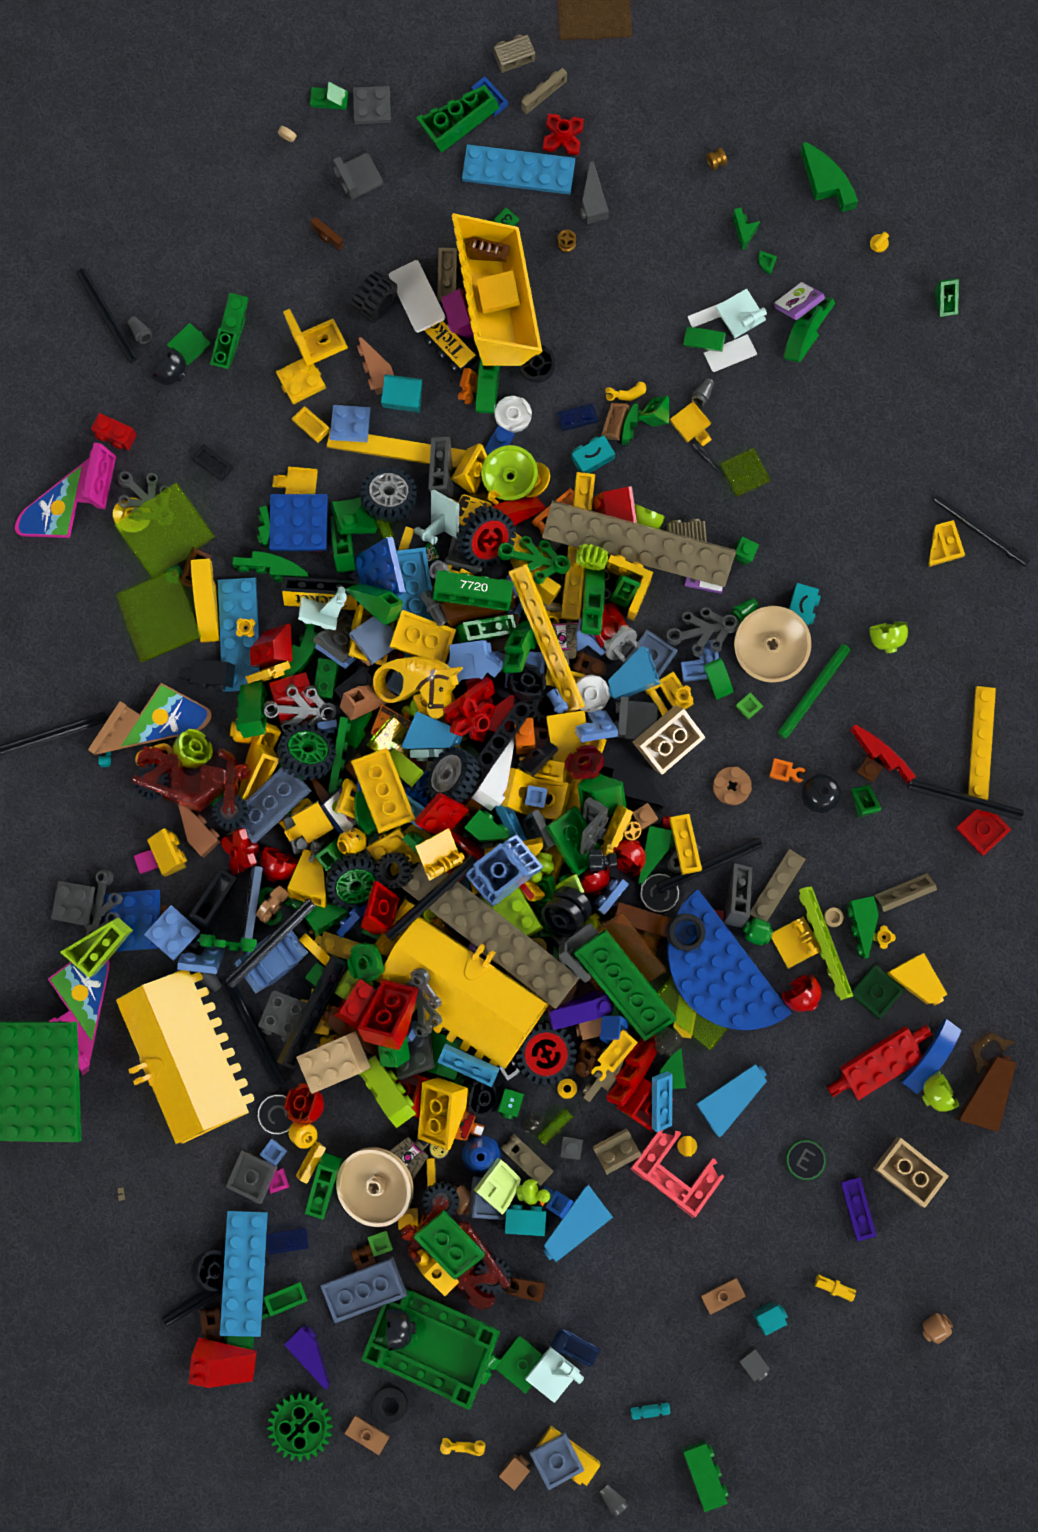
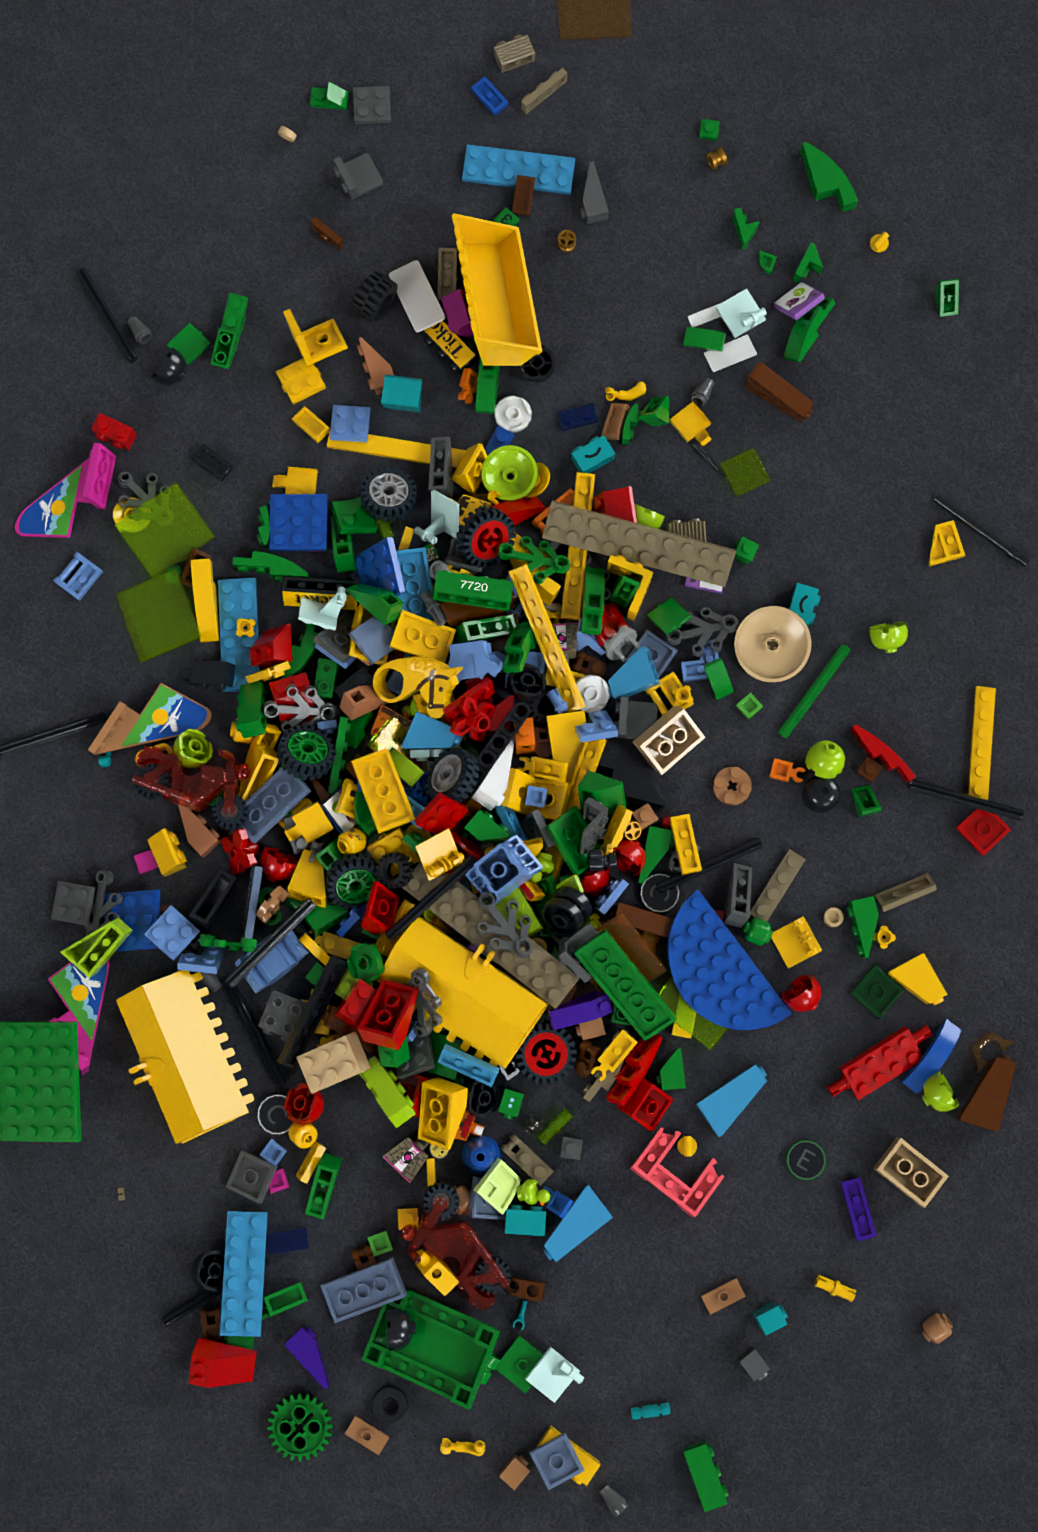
tan dish [336,1147,414,1227] -> none
green plate [413,1210,485,1280] -> none
green wedge [416,85,500,153] -> none
reddish brown slope [468,237,510,262] -> none
yellow tile [477,270,520,314] -> none
black plate [518,738,558,777] -> none
red plant [543,114,584,155] -> none
dark blue animal [551,1329,600,1367] -> none
yellow plate [557,1079,577,1099] -> none
dark red plate [565,745,604,779] -> none
lime gear [576,544,608,571] -> none
dark tan bracket [593,1129,642,1174] -> none
blue panel [600,1016,628,1044] -> none
dark azure plate [652,1071,672,1132] -> none
clear smoke head [654,1027,684,1057] -> none
black tyre [666,913,706,951] -> none
green cone [730,598,759,624] -> none
lime plate [799,886,853,1000] -> none
none -> medium blue plate [53,551,103,601]
none -> dark grey plant [476,892,533,958]
none -> reddish brown plate [512,175,535,216]
none -> teal hand [513,1300,527,1330]
none -> green piece [647,597,692,635]
none -> green plate [699,119,720,141]
none -> reddish brown slope [745,361,814,423]
none -> green slope [793,242,823,283]
none -> lime cylinder [805,740,845,779]

